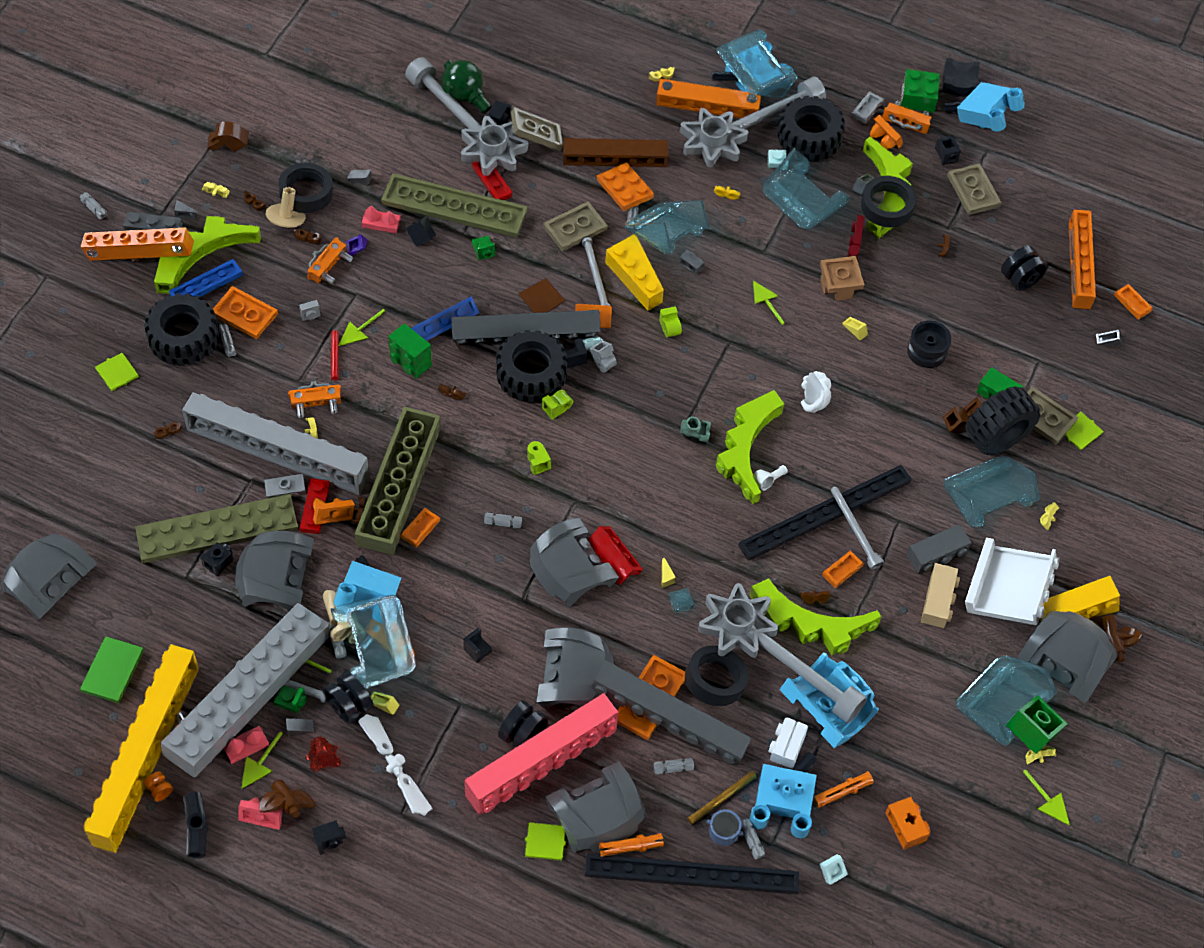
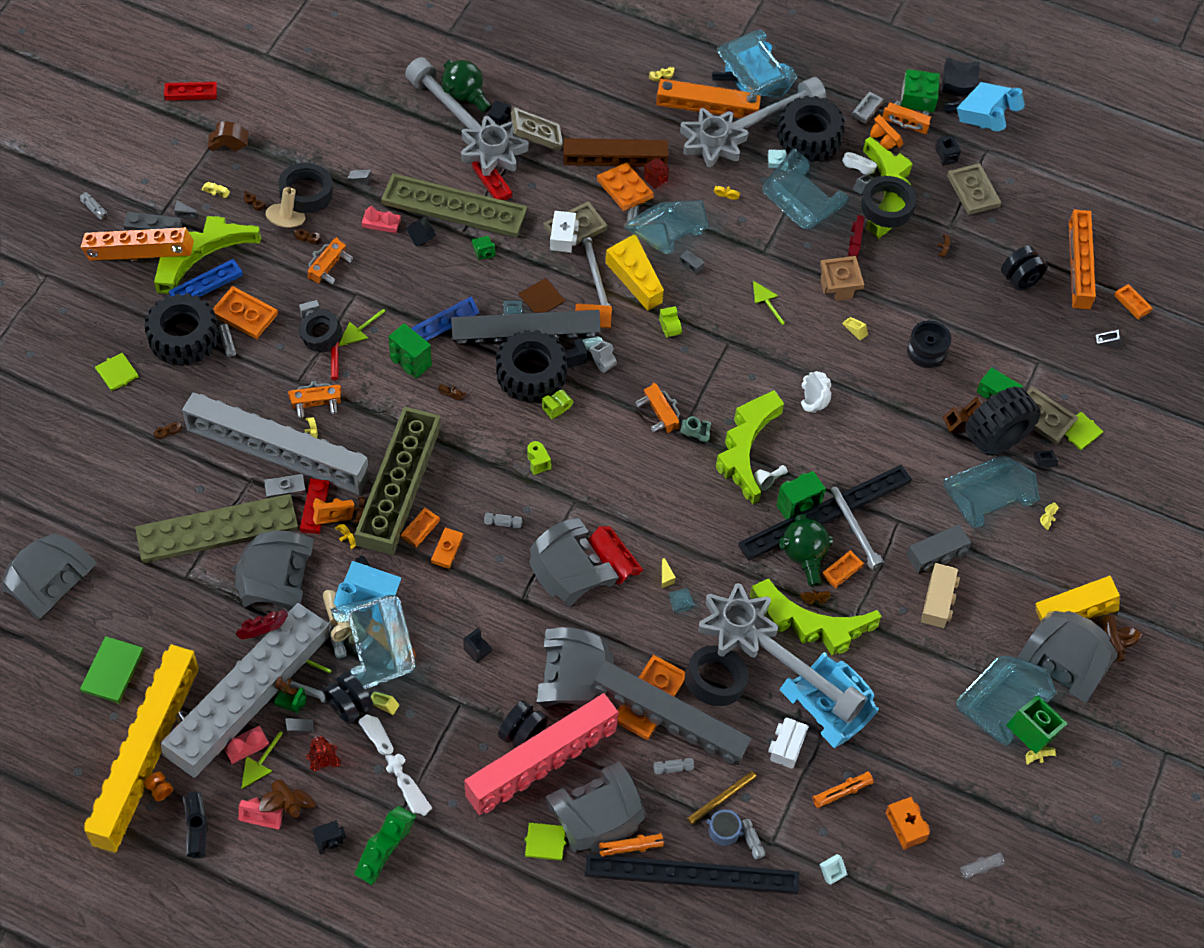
black brick [200,542,233,576] -> none
dark purple slope [346,234,368,256] -> none
medium azure piece [749,752,817,838] -> none
white panel [965,538,1059,625] -> none
lime piece [1023,770,1070,826] -> none
none -> red plate [164,82,217,101]
none -> dark red hinge [236,610,288,640]
none -> reddish brown piece [275,677,299,695]
none -> black tyre [299,309,342,352]
none -> yellow piece [335,524,356,550]
none -> green arch [354,806,416,885]
none -> orange plate [431,528,464,569]
none -> clear light blue plate [503,301,522,315]
none -> white brick [550,211,579,252]
none -> orange piece [636,383,680,433]
none -> clear red brick [644,157,669,189]
none -> green brick [776,471,826,520]
none -> dark green piece [779,514,833,587]
none -> white plate [842,152,877,175]
none -> clear pin [960,852,1005,879]
none -> black tile [1034,450,1058,468]

